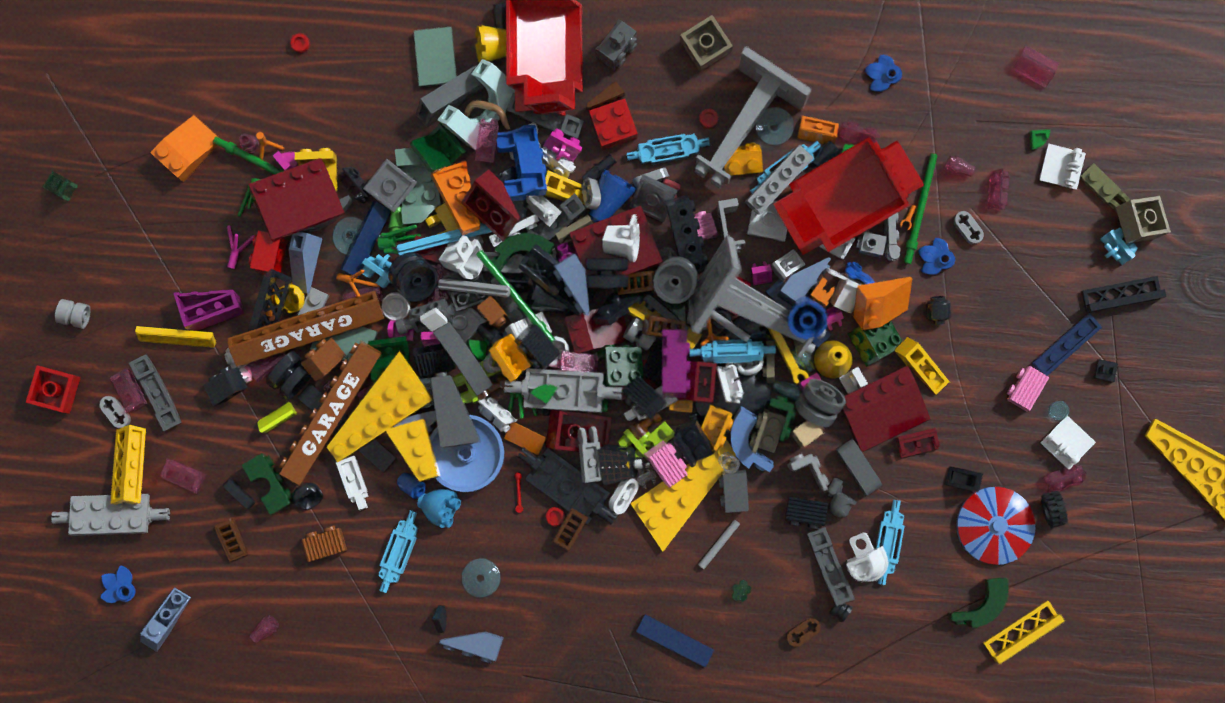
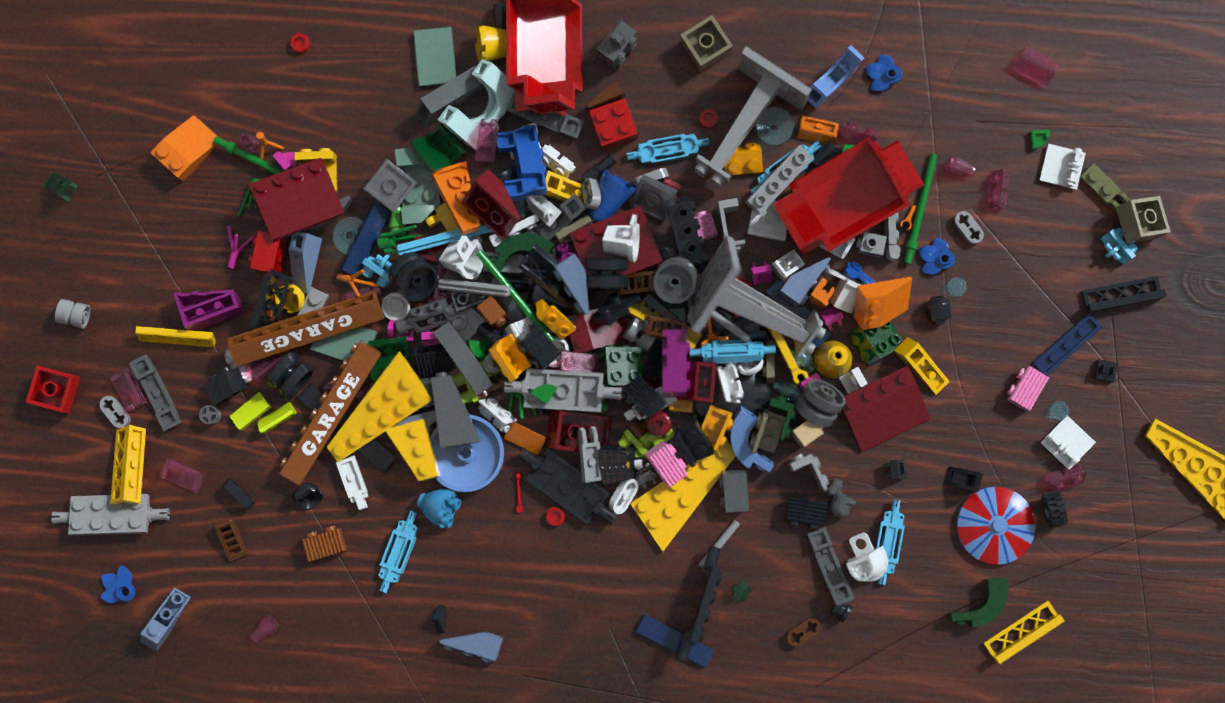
dark green arch [242,453,294,515] -> none
dark orange brick [301,337,346,381] -> none
black hinge [338,167,372,204] -> none
blue brick [397,472,425,499] -> none
white tile [420,308,448,332] -> none
clear light blue dish [462,558,501,597] -> none
medium nougat animal [464,100,510,130] -> none
dark pink hips [543,129,582,162] -> none
reddish brown slope [552,508,589,551] -> none
clear bush [718,452,740,473] -> none
blue cone [788,297,828,340] -> none
dark grey beam [836,439,883,496] -> none
dark red hinge [896,428,940,458] -> none
none -> flat silver wheel [199,405,222,425]
none -> neon yellow slope [230,392,272,431]
none -> light orange bracket [536,299,576,339]
none -> dark red head [646,411,672,437]
none -> black plate [676,545,723,662]
none -> medium blue arch [808,45,864,109]
none -> black tile [884,459,907,480]
none -> clear light blue tile [946,277,967,297]

